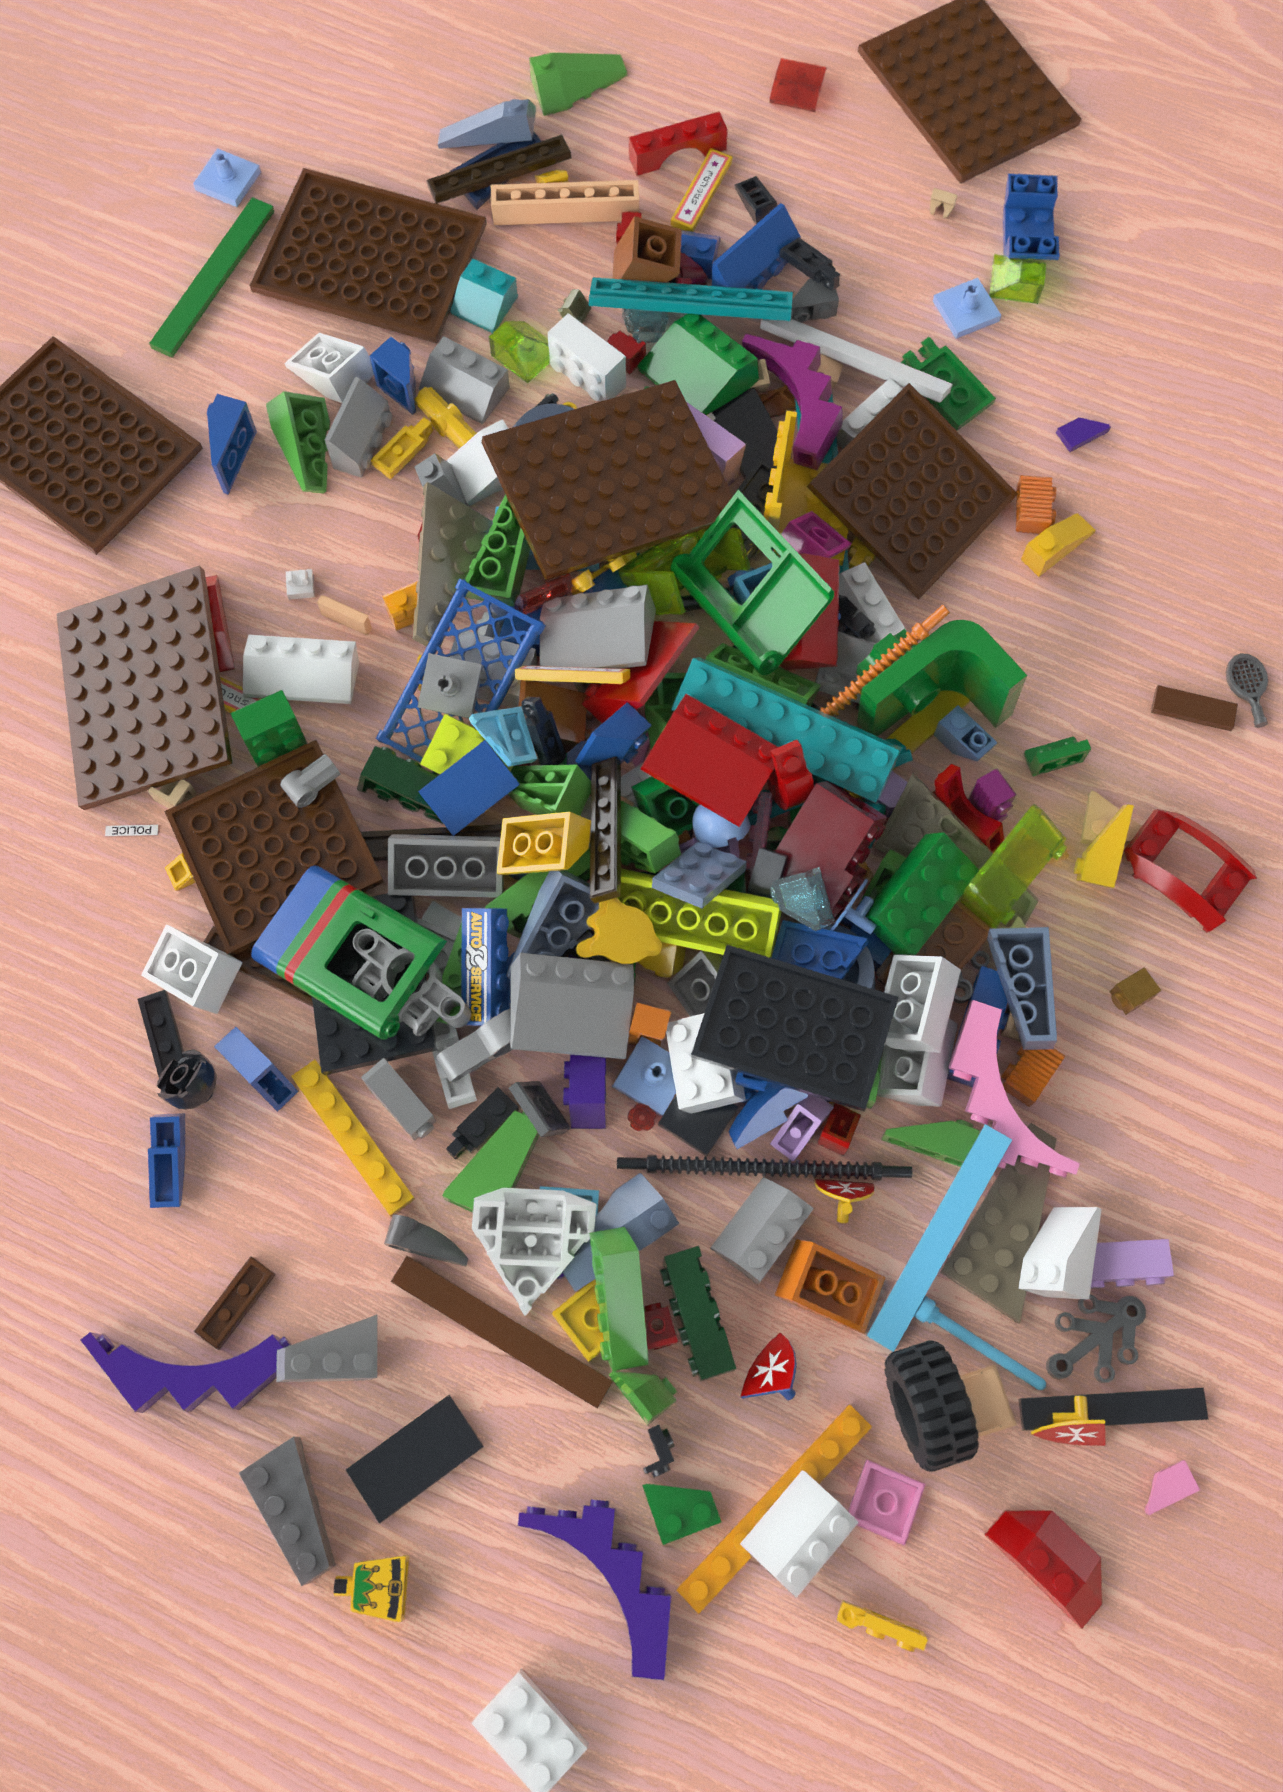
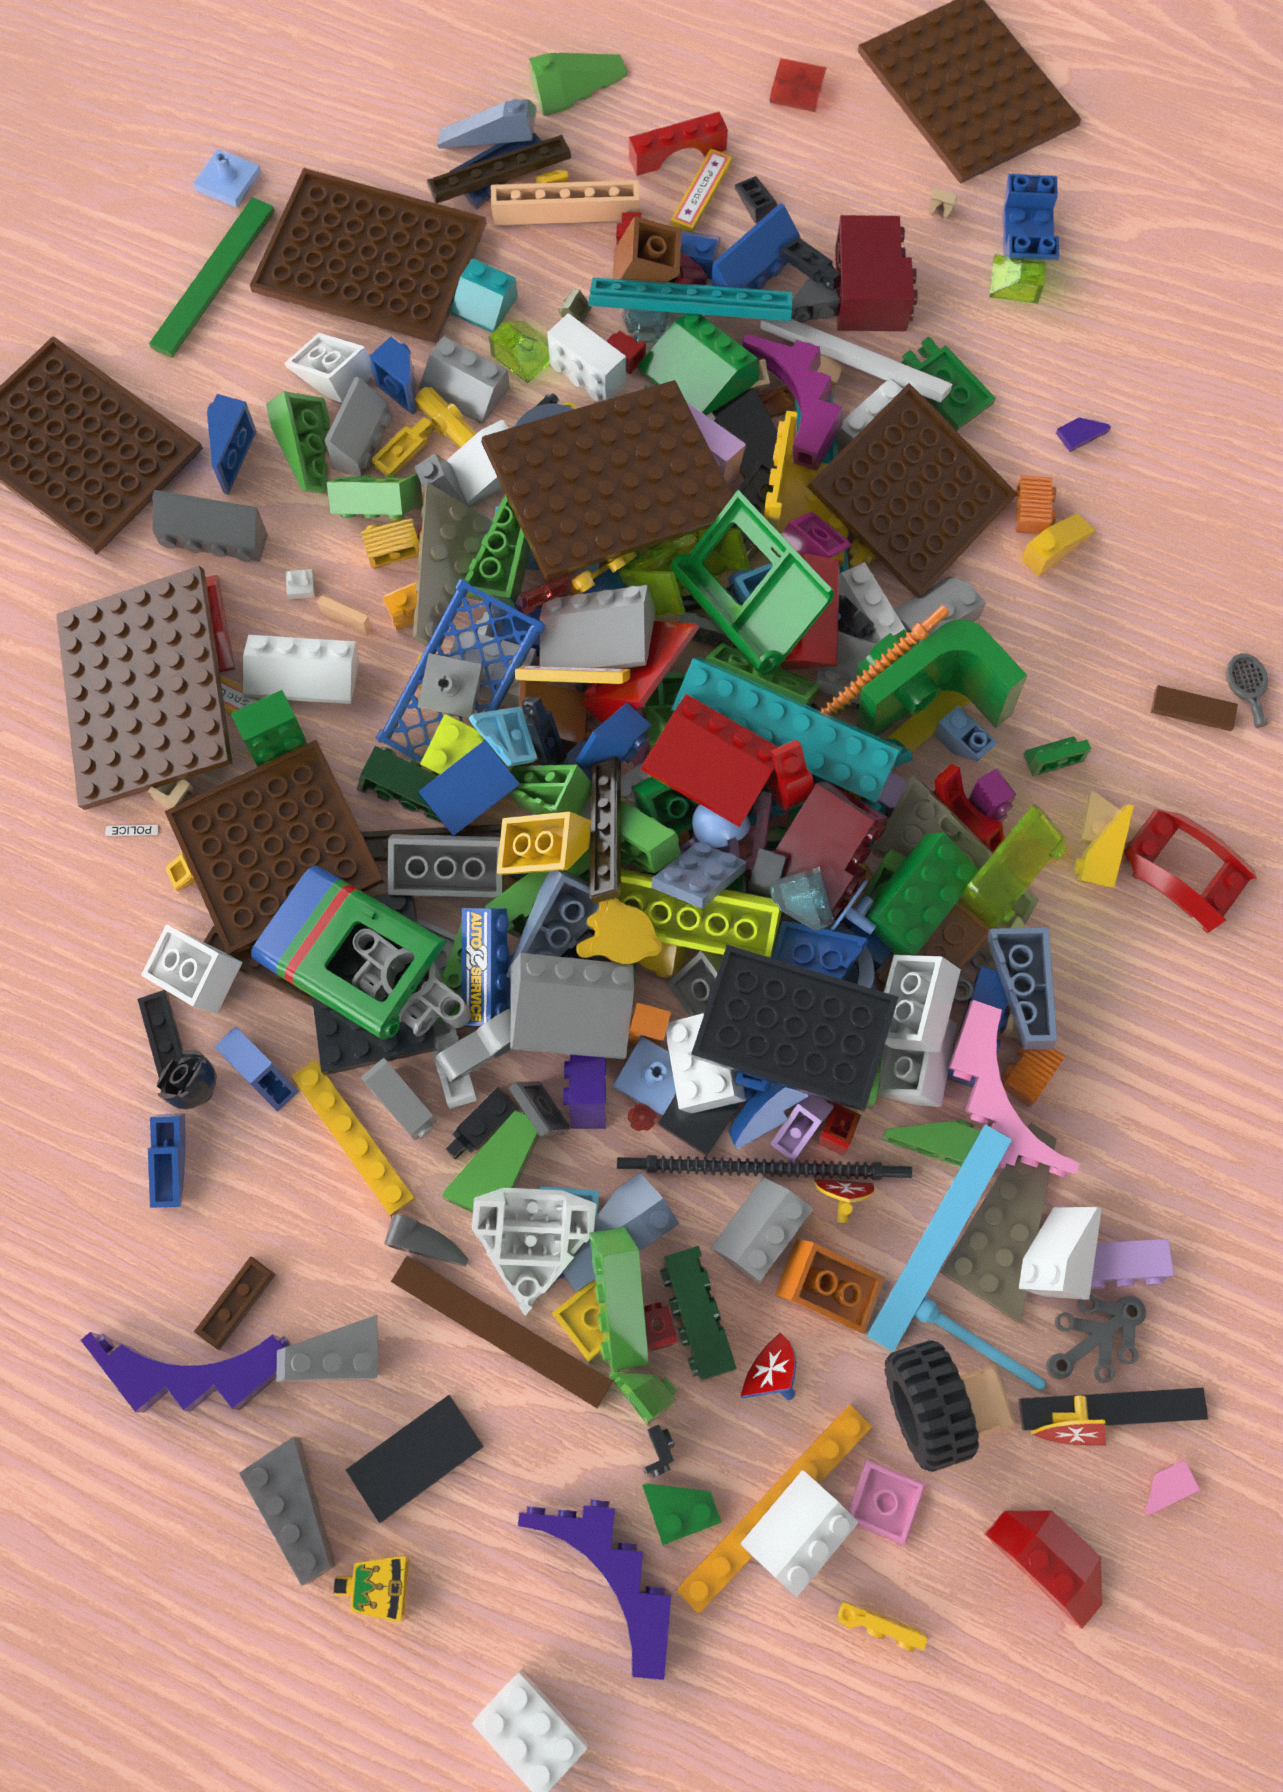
light grey piece [280,754,341,808] -> none
white sticker [422,901,462,935] -> none
light blue tile [933,278,1001,339] -> none
pearl gold brick [1109,967,1162,1015] -> none
none -> dark grey slope [153,490,268,562]
none -> wedge [327,473,423,519]
none -> yellow brick [360,517,419,569]
none -> dark grey bracket [679,612,732,647]
none -> dark red piece [835,215,918,332]
none -> light grey slope [894,576,985,643]

